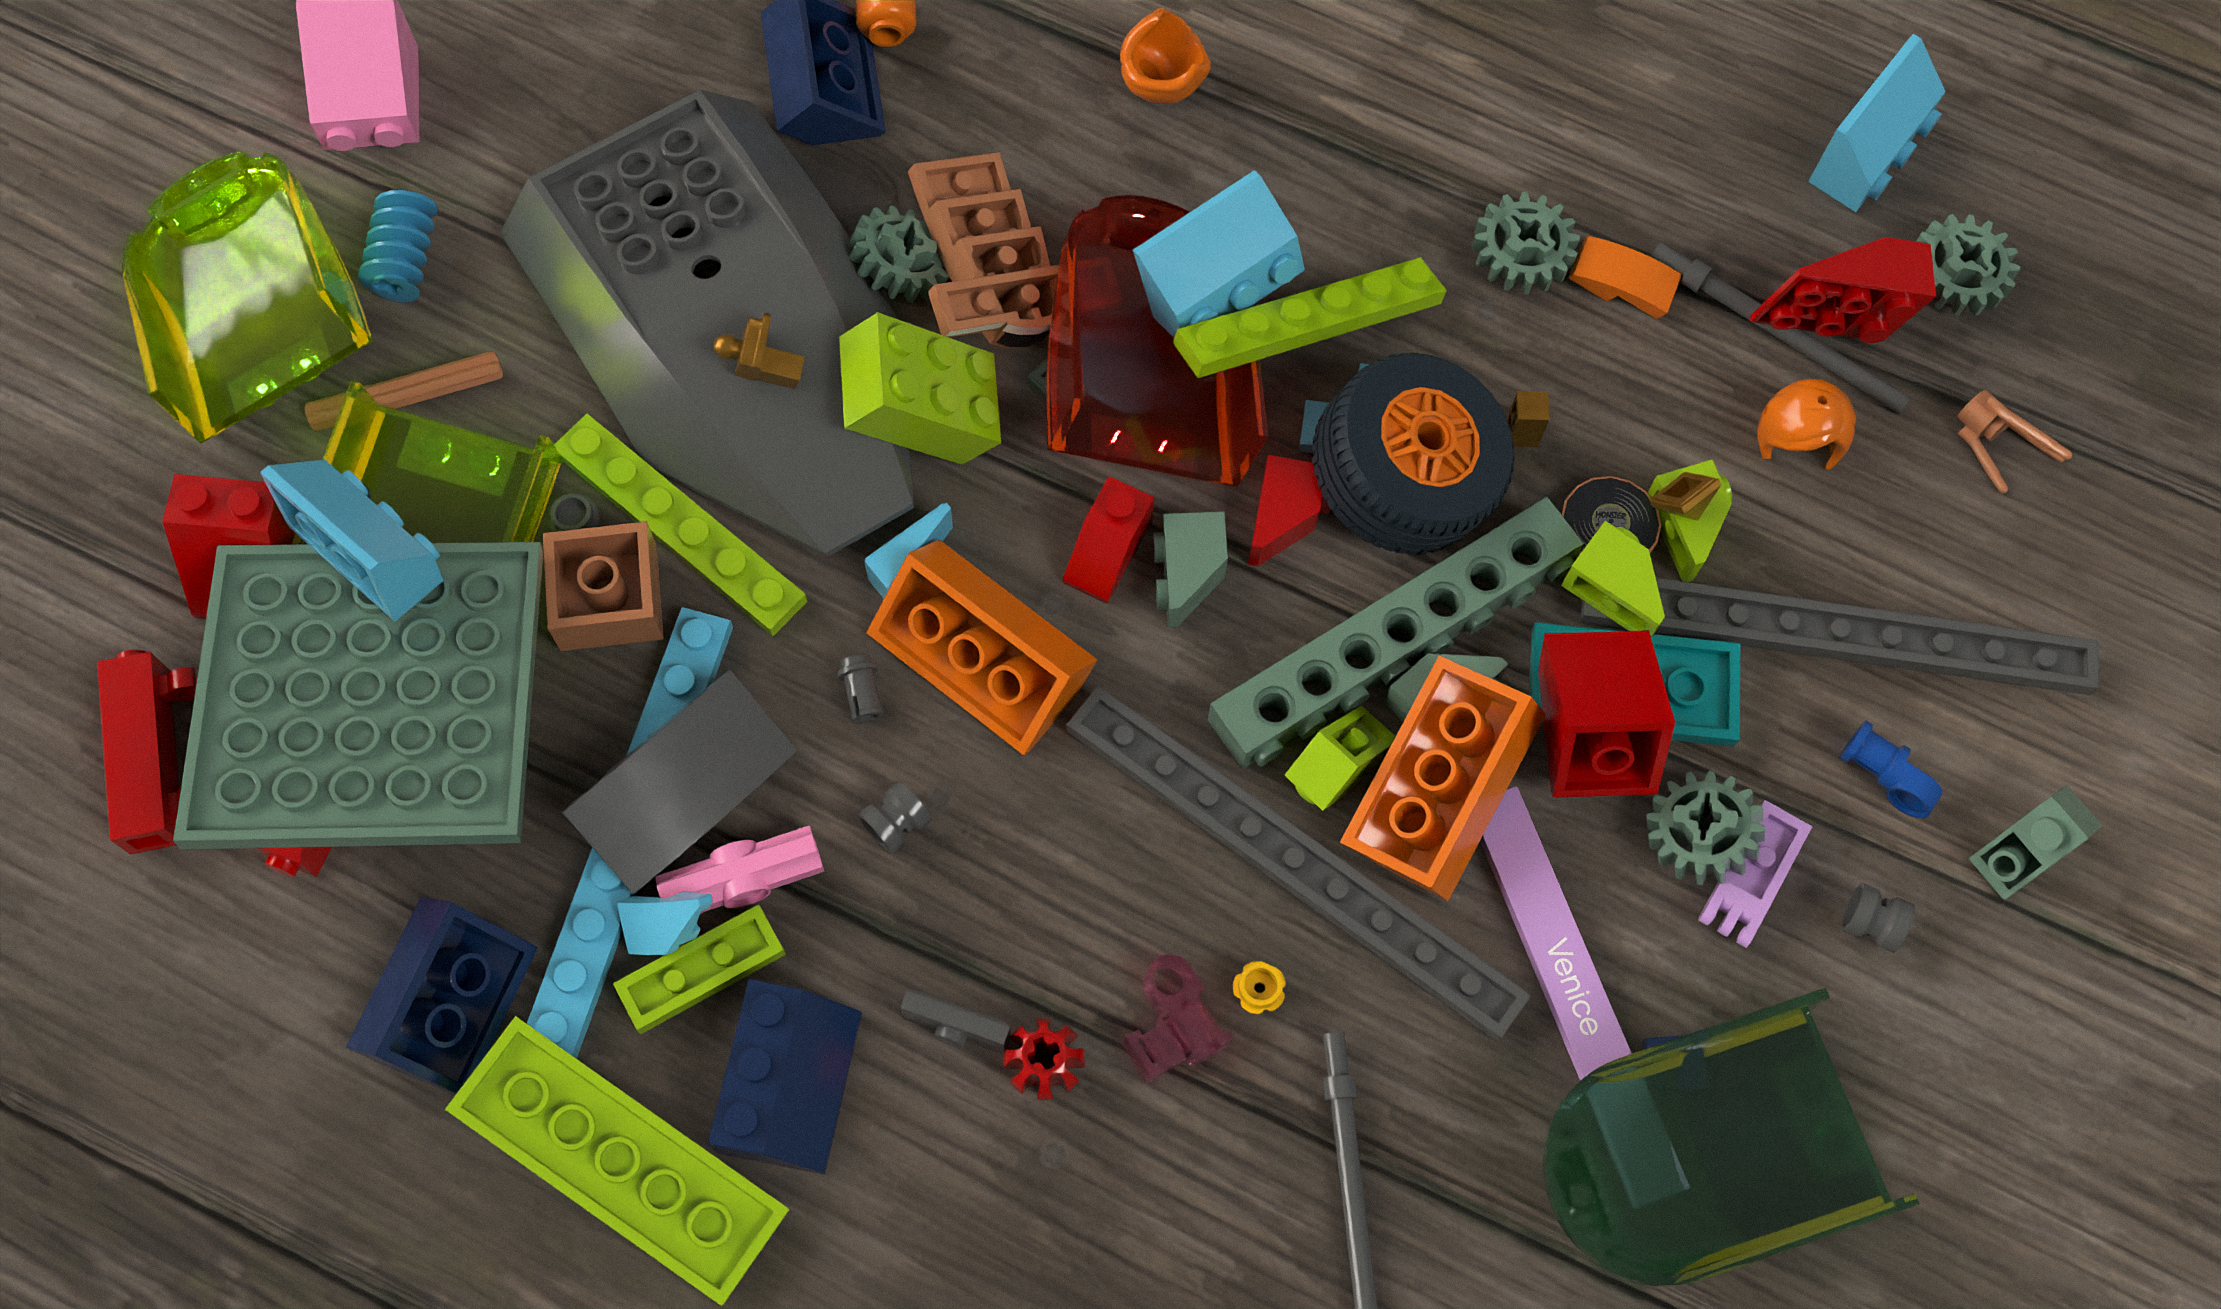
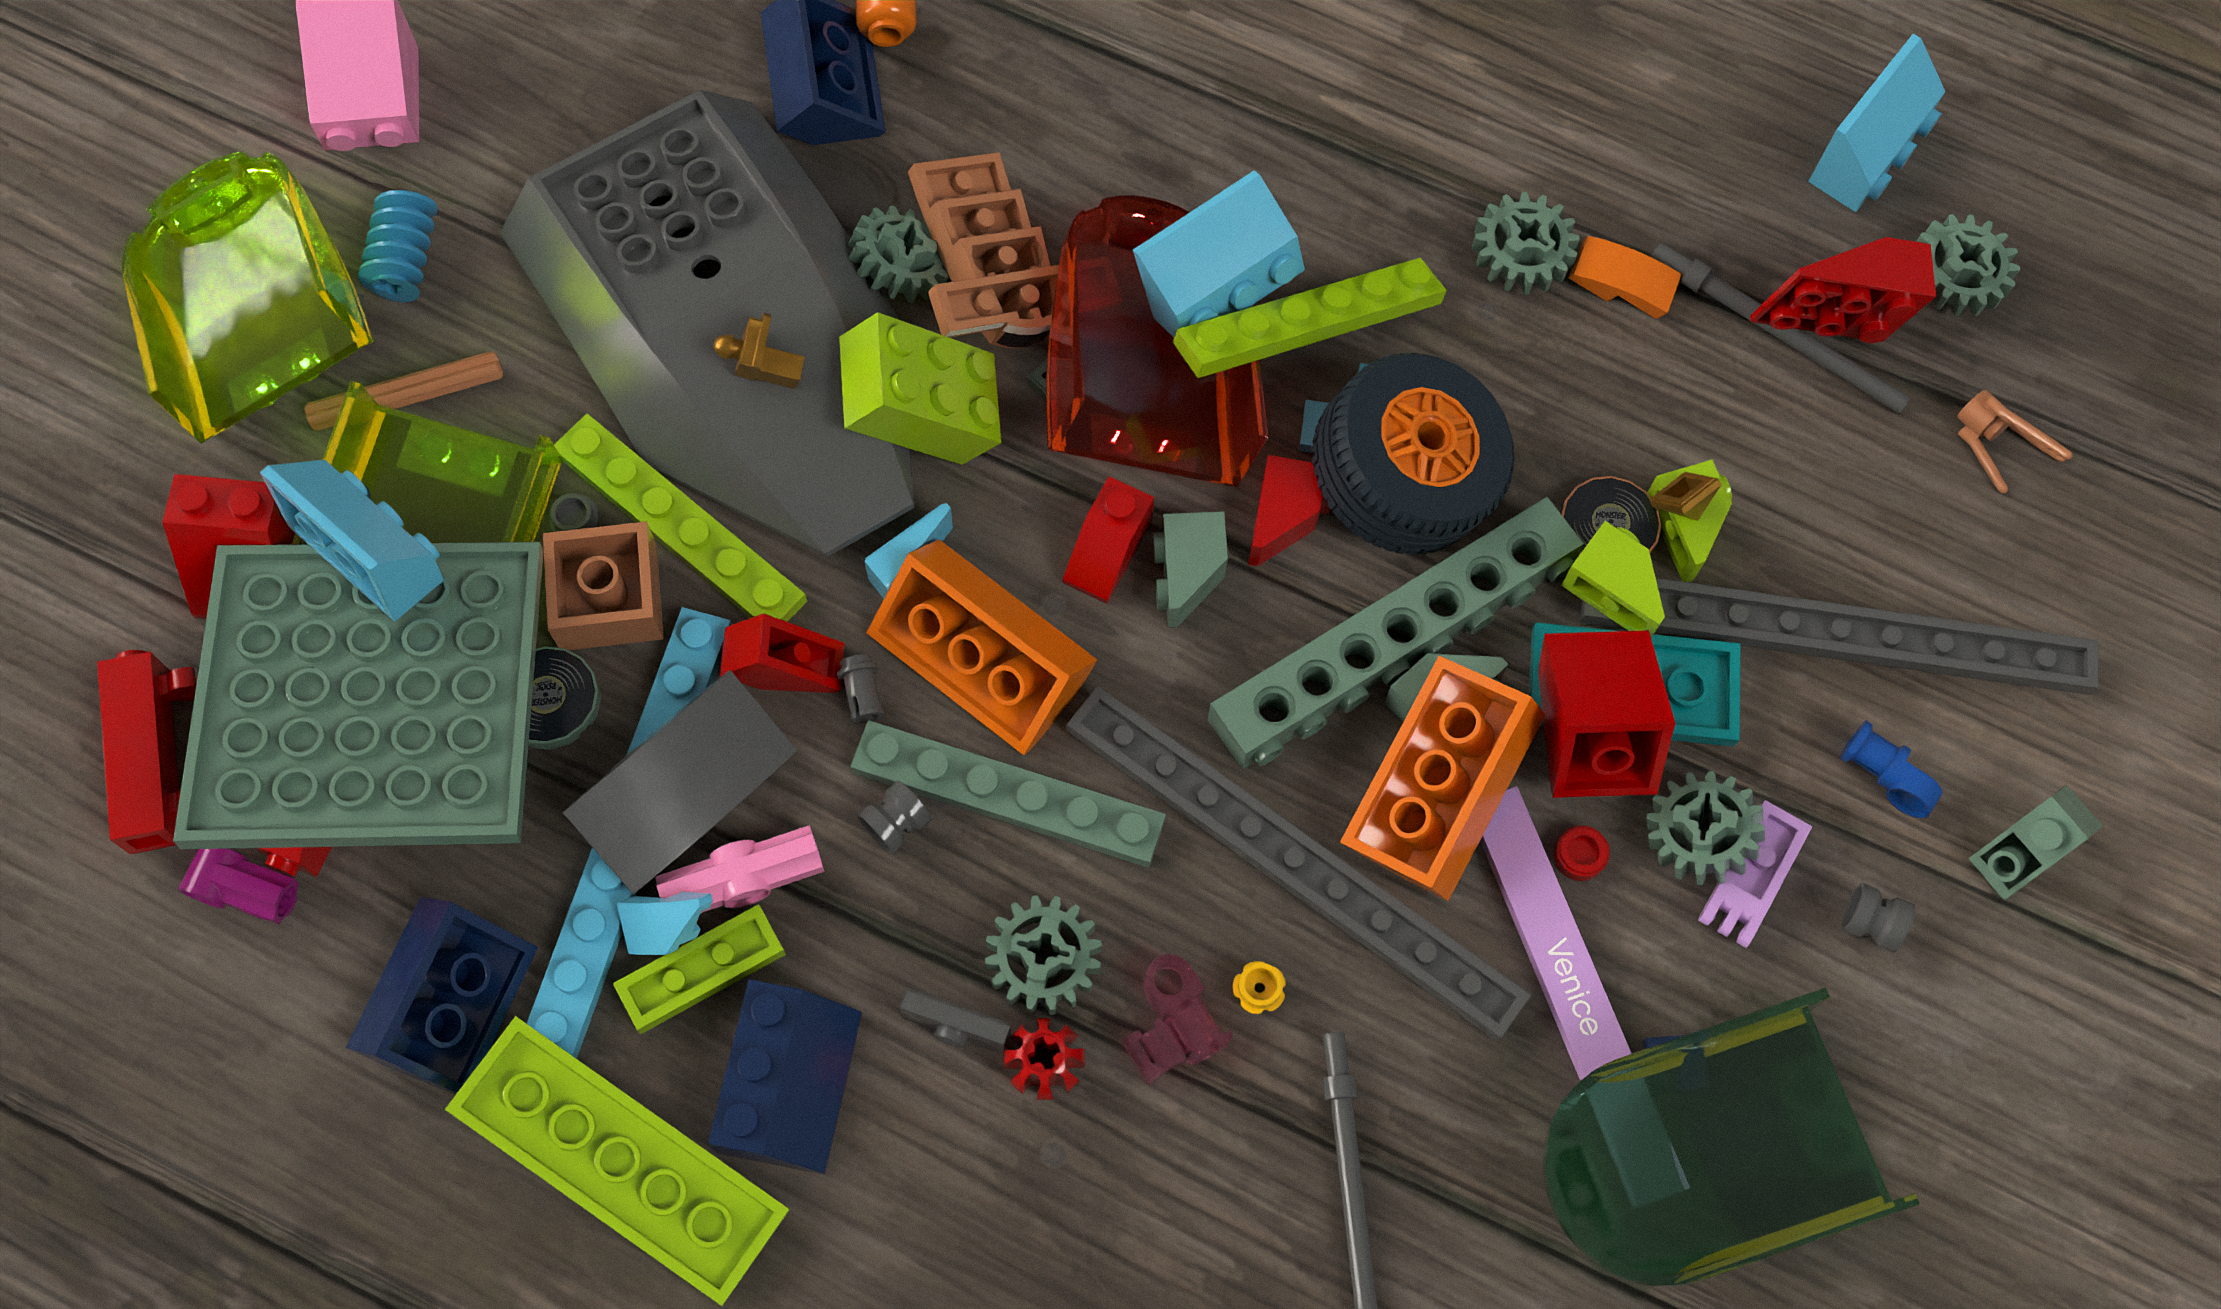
orange piece [1120,8,1211,104] -> none
lime slope [1285,705,1396,811] -> none
pearl gold piece [1506,391,1550,447] -> none
orange piece [1757,379,1857,470] -> none
none -> magenta piece [177,849,300,925]
none -> black tile [528,646,601,750]
none -> red slope [720,613,845,693]
none -> sand green plate [850,720,1166,868]
none -> sand green gear [985,895,1102,1015]
none -> red tile [1554,825,1610,881]

